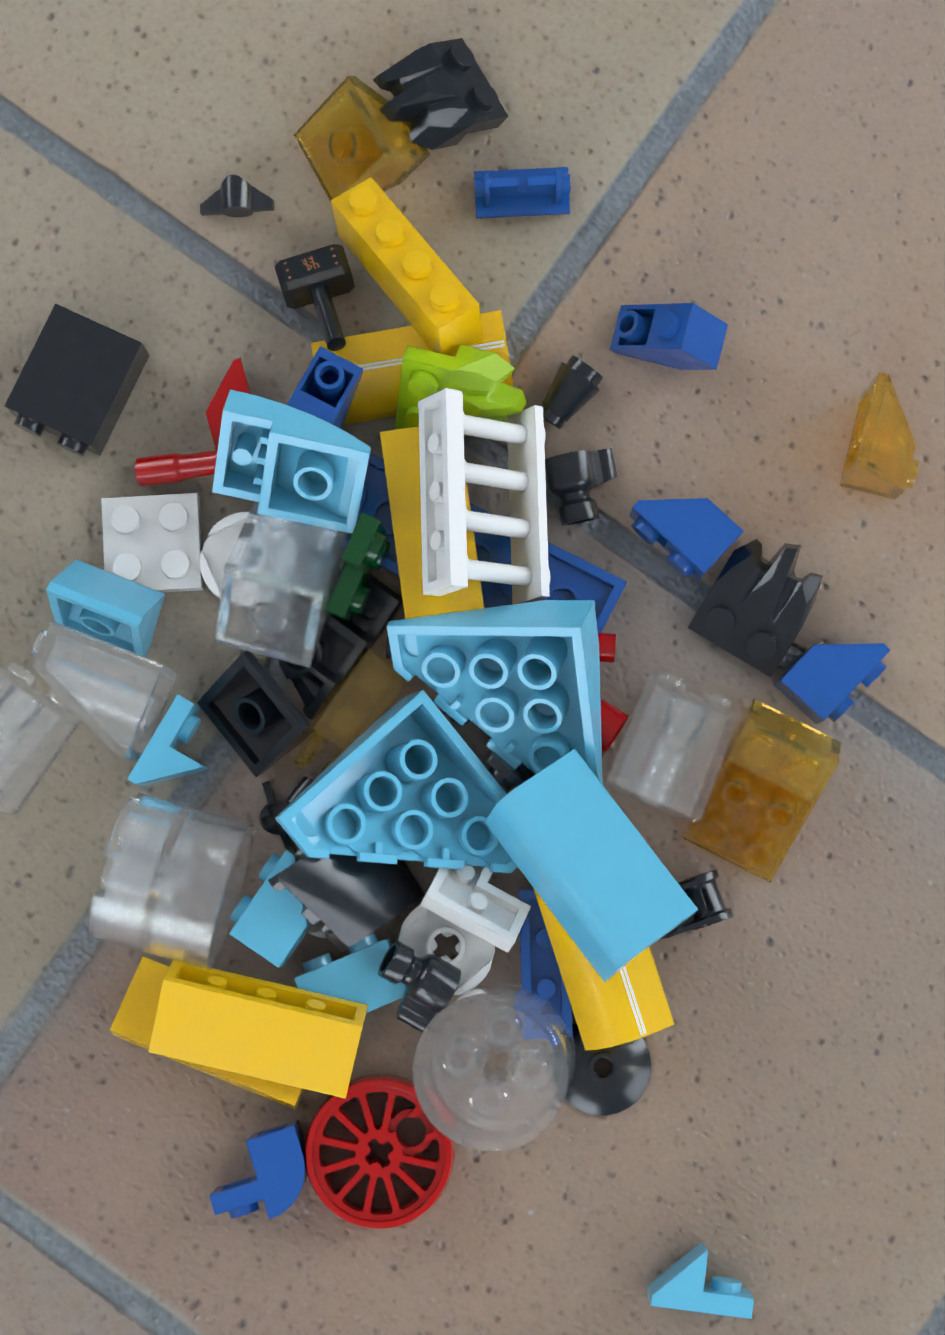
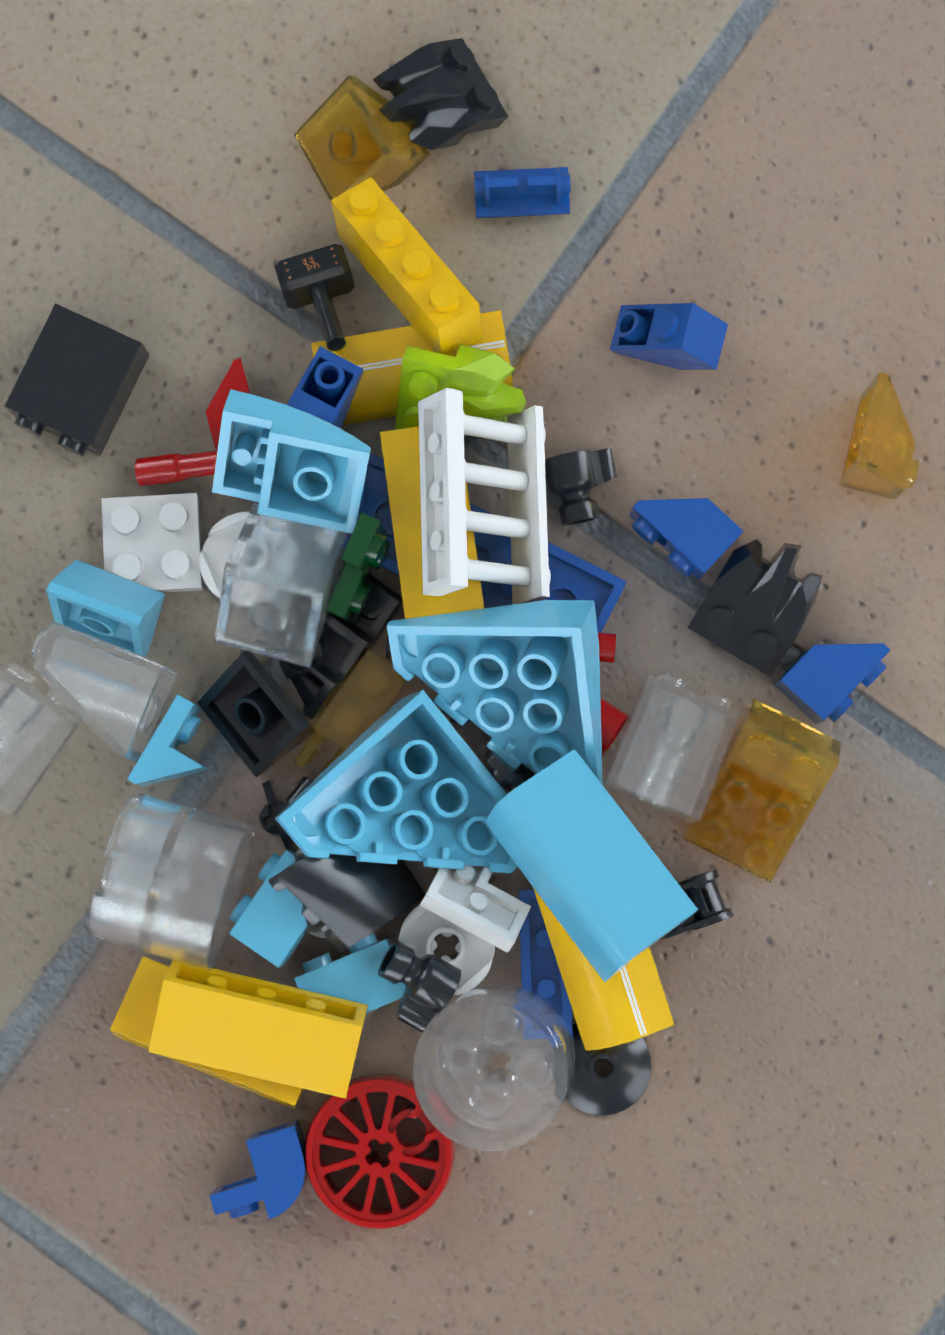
black piece [200,175,274,217] -> none
black cone [542,355,603,429] -> none
medium azure slope [647,1242,754,1319] -> none

